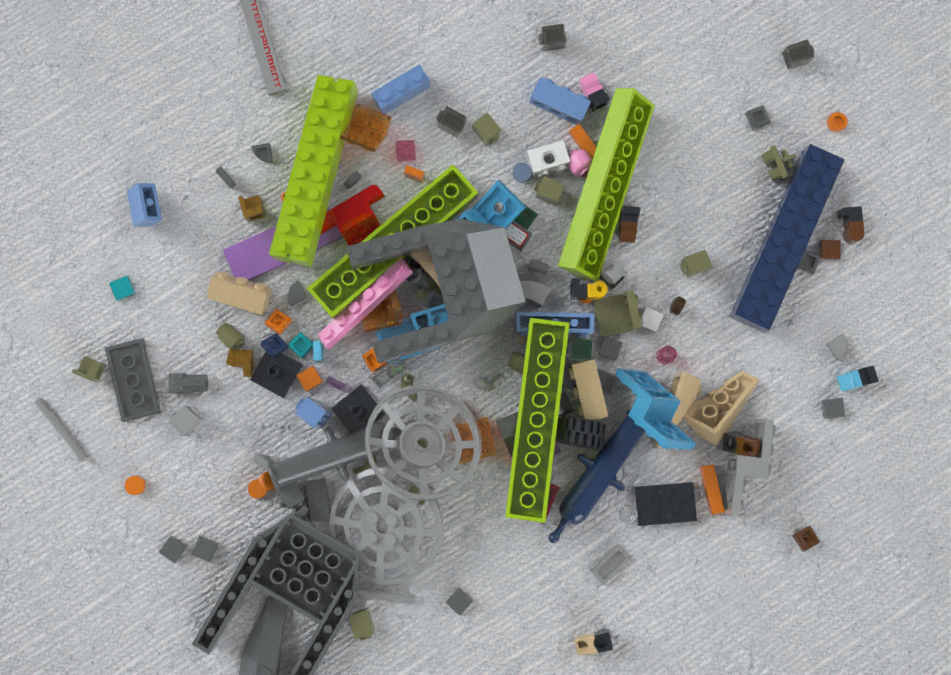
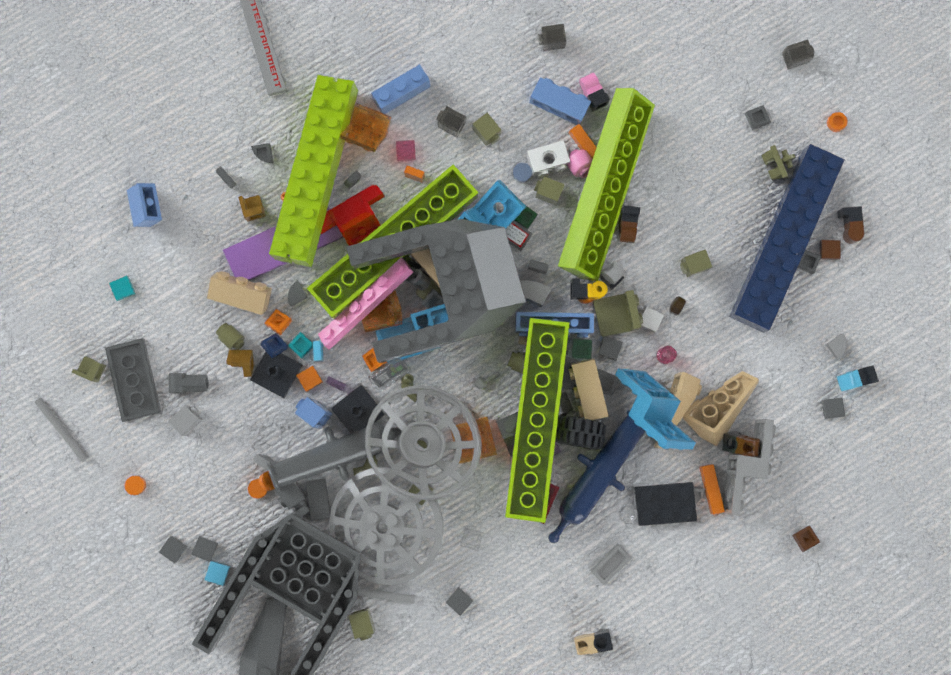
none -> medium azure tile [204,560,231,586]

